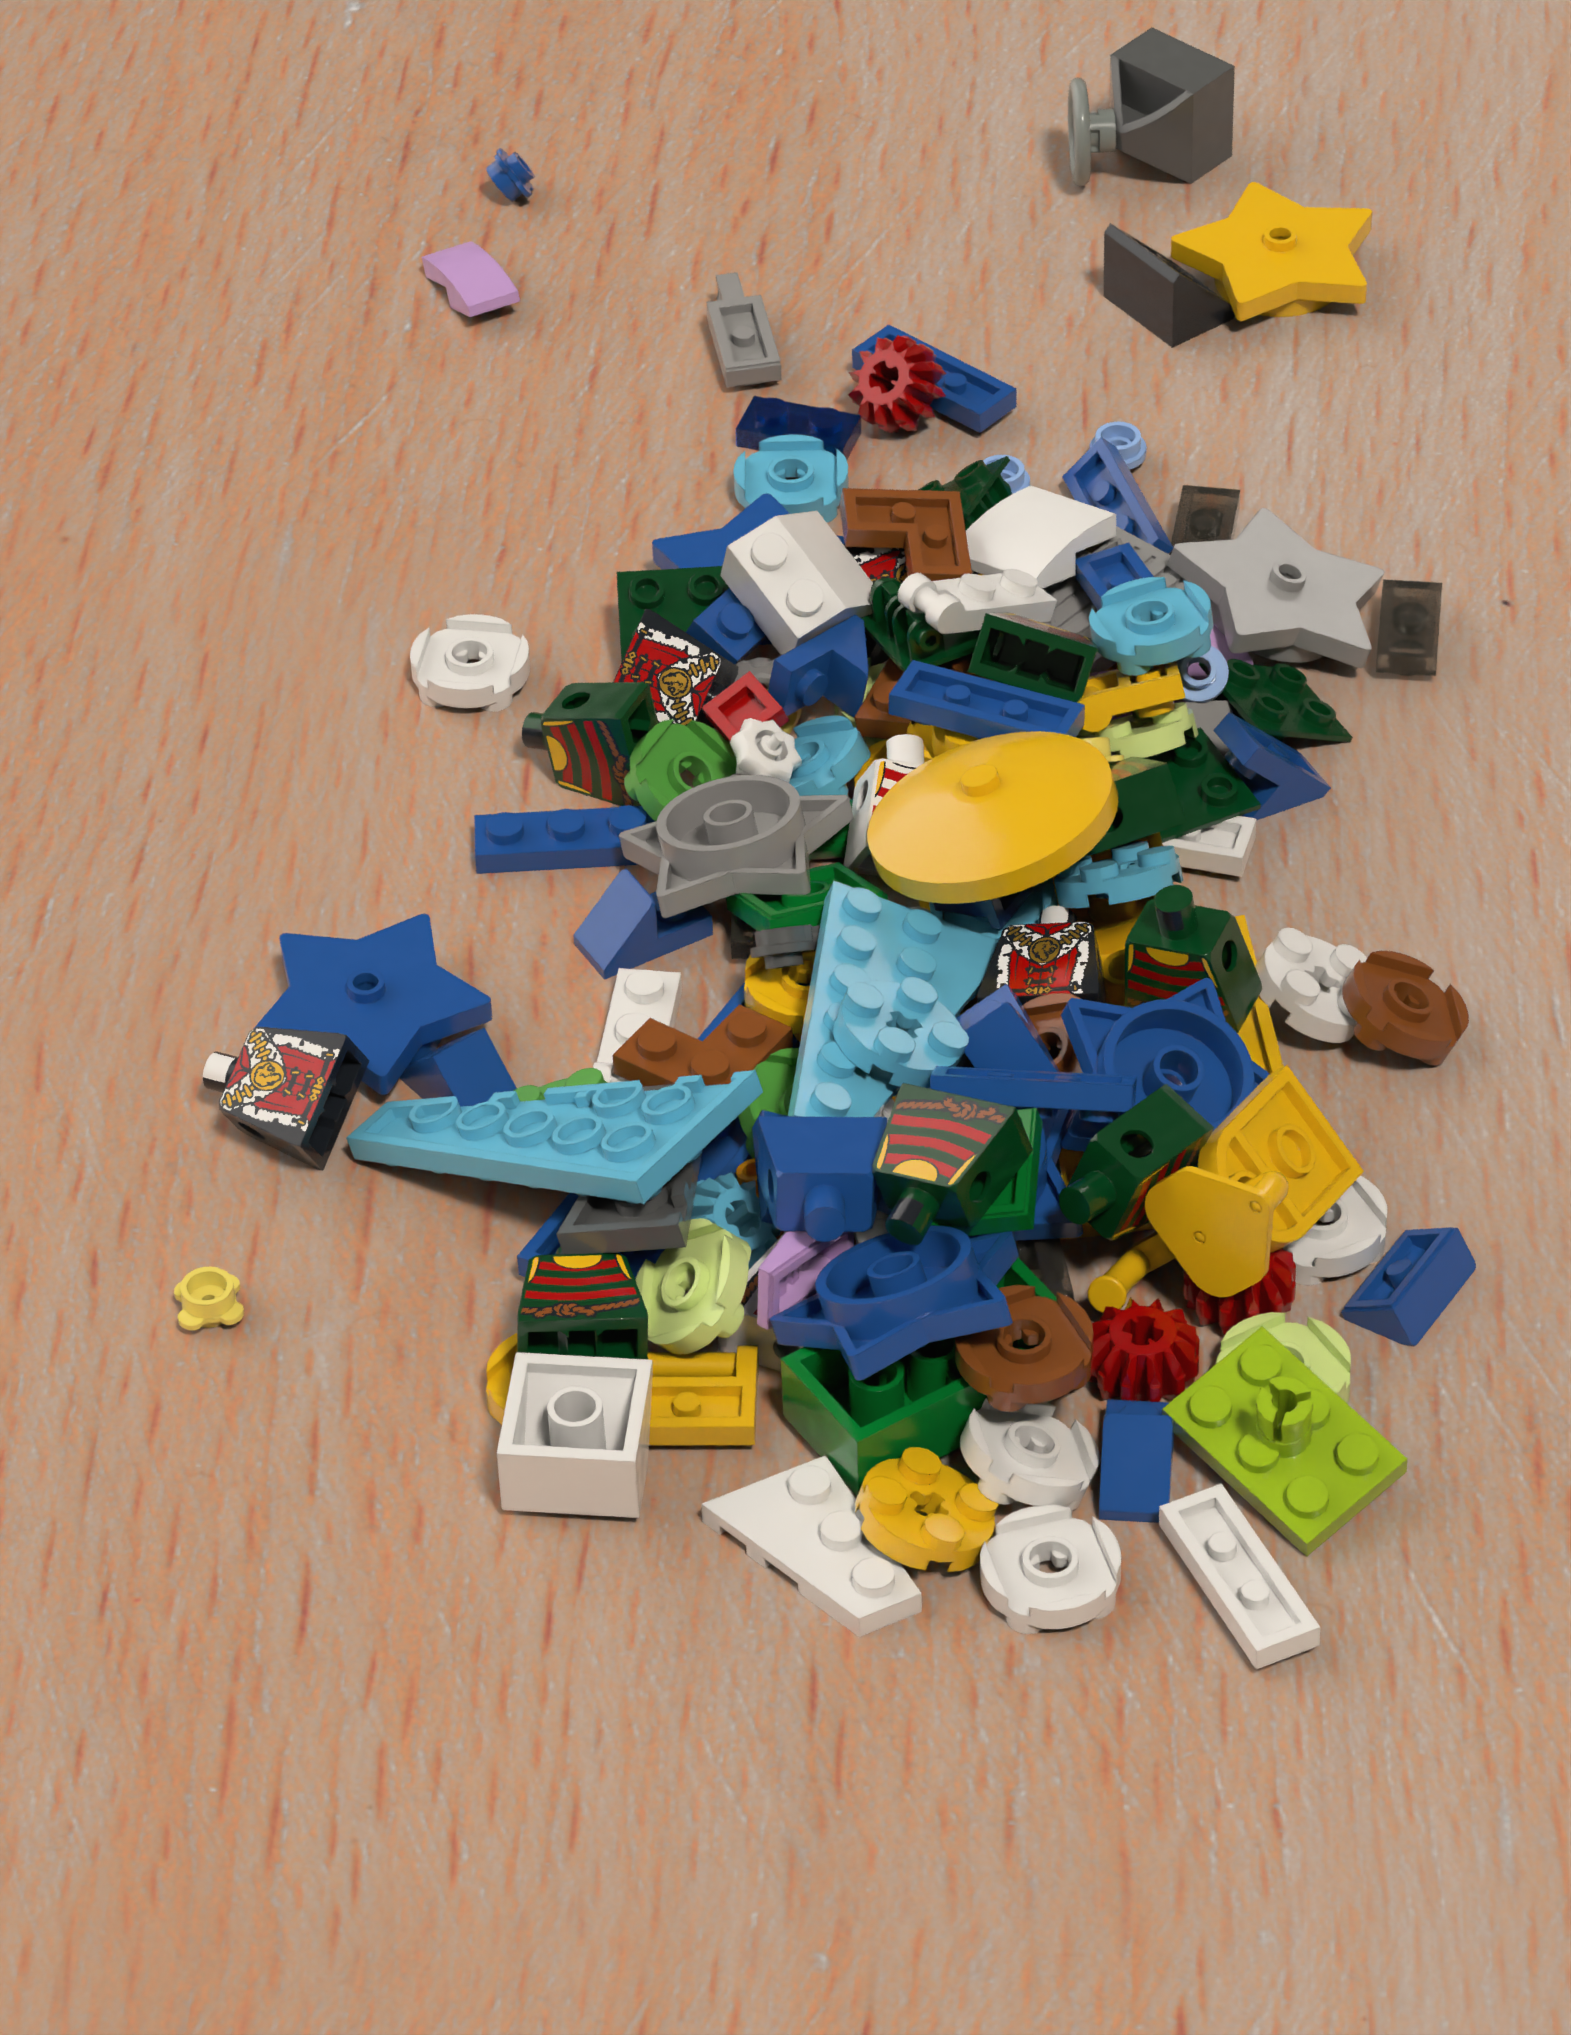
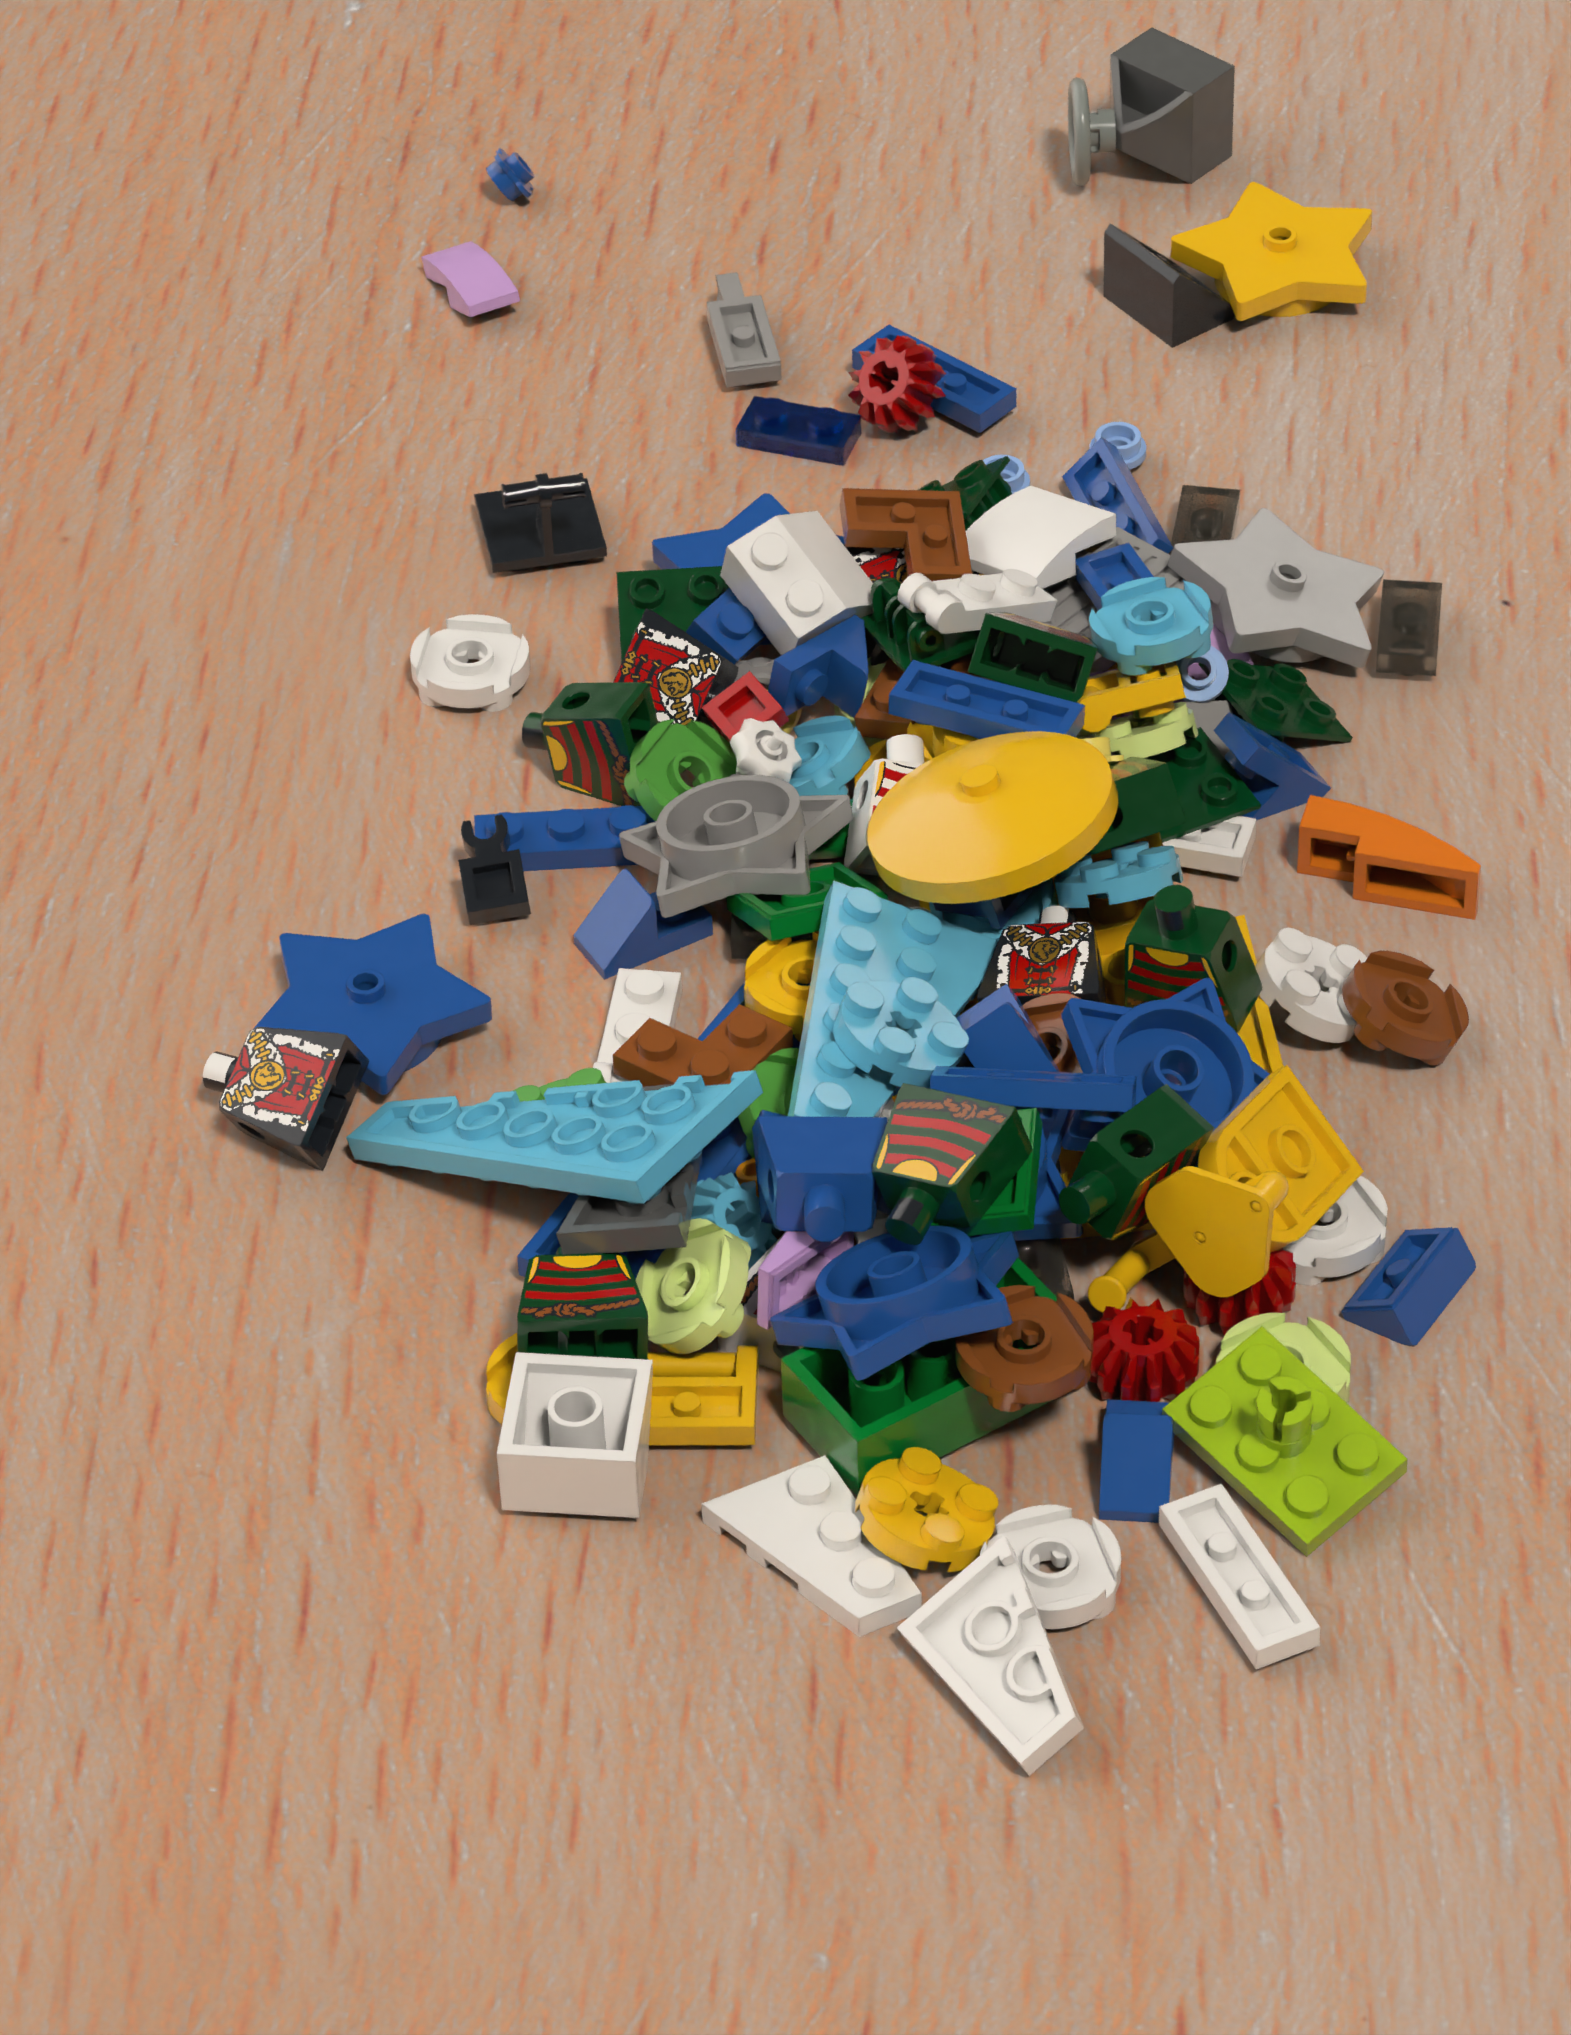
light yellow plate [174,1266,244,1330] -> none
blue slope [400,1028,517,1107] -> none
medium azure plate [733,434,849,523] -> none
dark grey plate [750,925,820,969] -> none
white plate [960,1398,1100,1510] -> none
none -> black plate [458,814,531,925]
none -> black plate [474,473,607,573]
none -> white wing [897,1535,1084,1776]
none -> orange slope [1297,795,1481,920]

